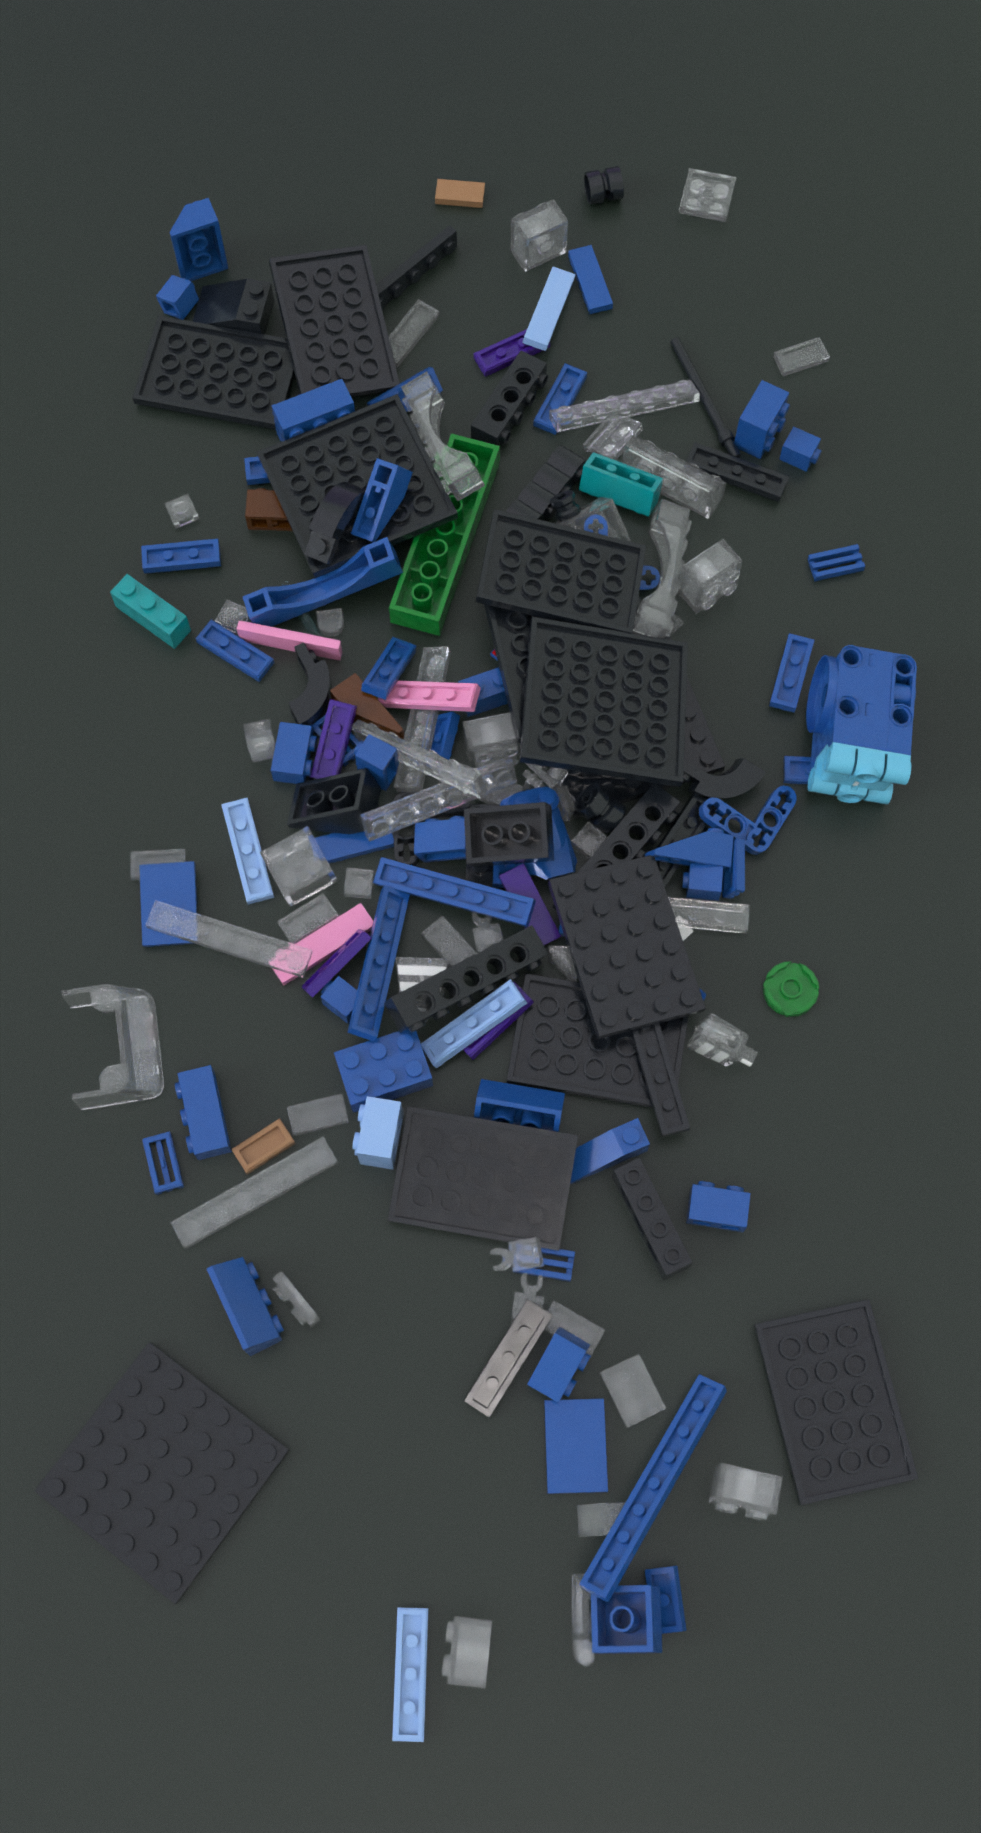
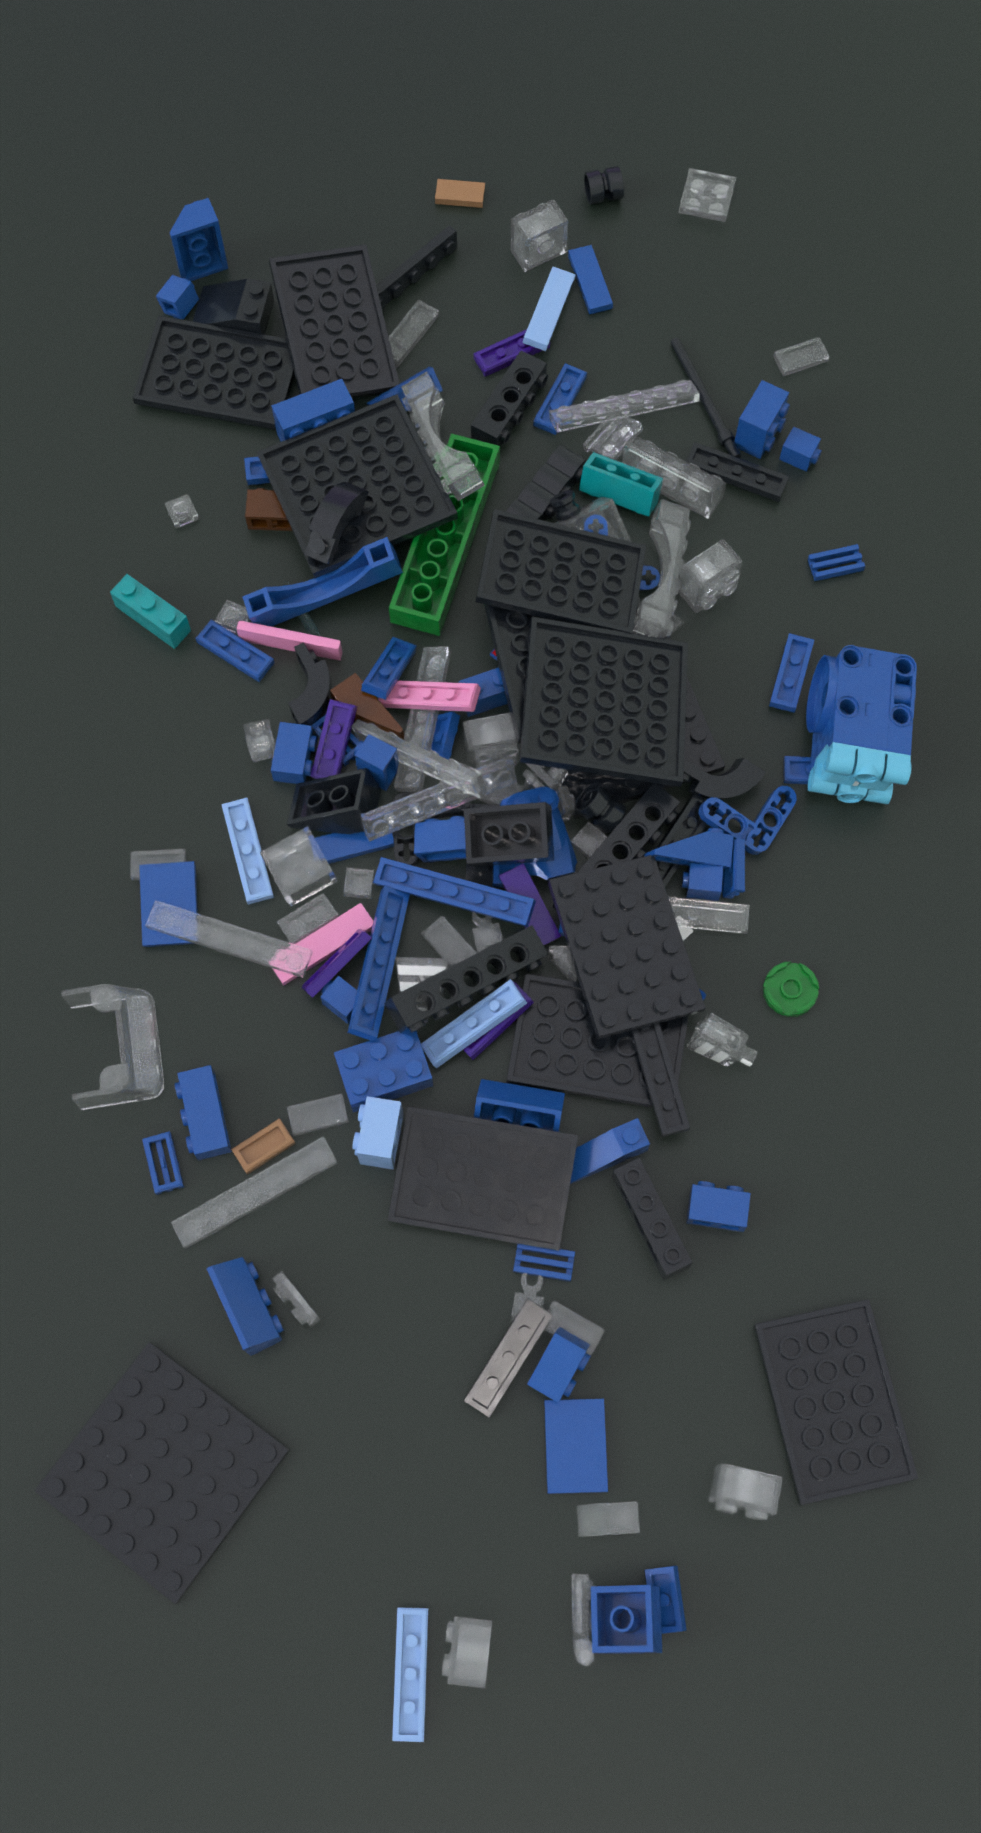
blue plate [141,539,221,574] -> none
clear tile [316,608,344,637] -> none
blue slope [351,458,413,542] -> none
clear plate [490,1237,544,1272] -> none
blue plate [579,1374,727,1603] -> none
clear plate [600,1354,666,1428] -> none

